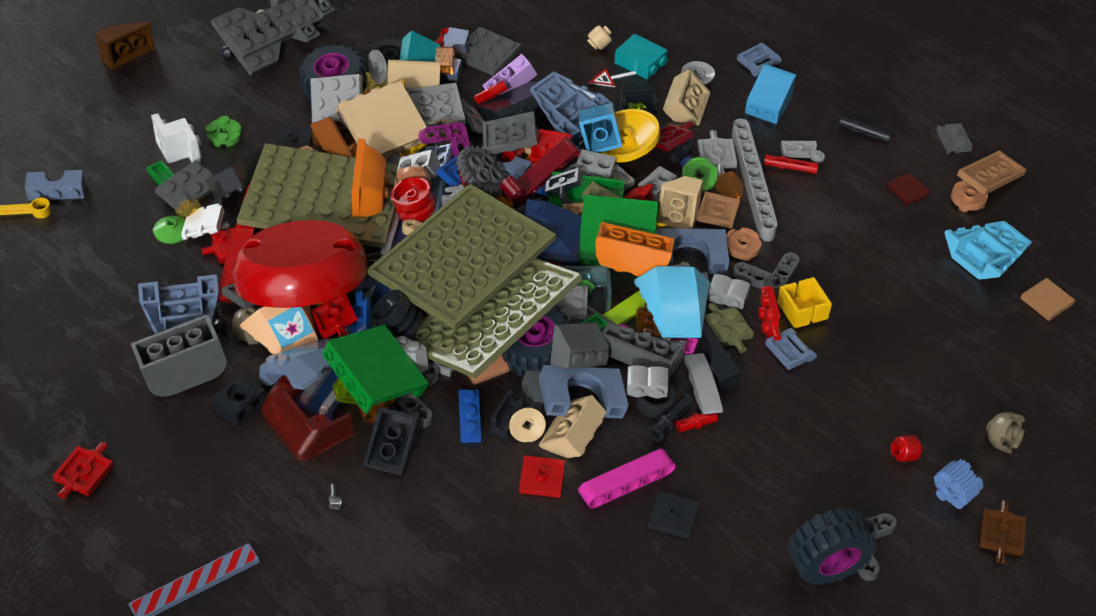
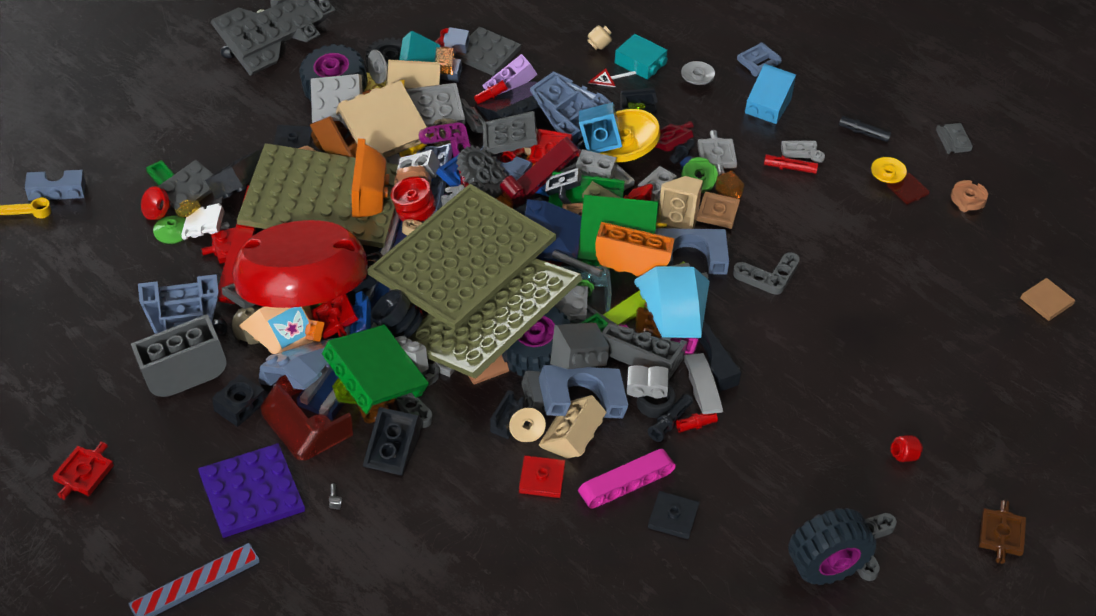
reddish brown slope [95,21,155,69] -> none
white bracket [151,113,203,164] -> none
bright green plate [206,116,242,147] -> none
blue plate [459,389,481,443] -> none
tan slope [663,69,710,126] -> none
olive plate [704,302,754,353] -> none
light grey brick [707,274,750,309] -> none
nougat plate [726,228,762,261] -> none
light grey beam [732,119,777,242] -> none
red plate [758,286,782,341] -> none
sand blue plate [765,328,817,370] -> none
yellow piece [777,277,832,329] -> none
medium blue brick [934,459,983,509] -> none
medium azure wedge [945,221,1032,280] -> none
medium nougat plate [957,150,1027,195] -> none
dark tan cylinder [986,412,1025,453] -> none
none -> red piece [141,186,170,220]
none -> dark purple plate [198,443,305,538]
none -> orange plate [305,320,324,342]
none -> flat silver bar [552,251,603,278]
none -> yellow dish [871,157,907,183]

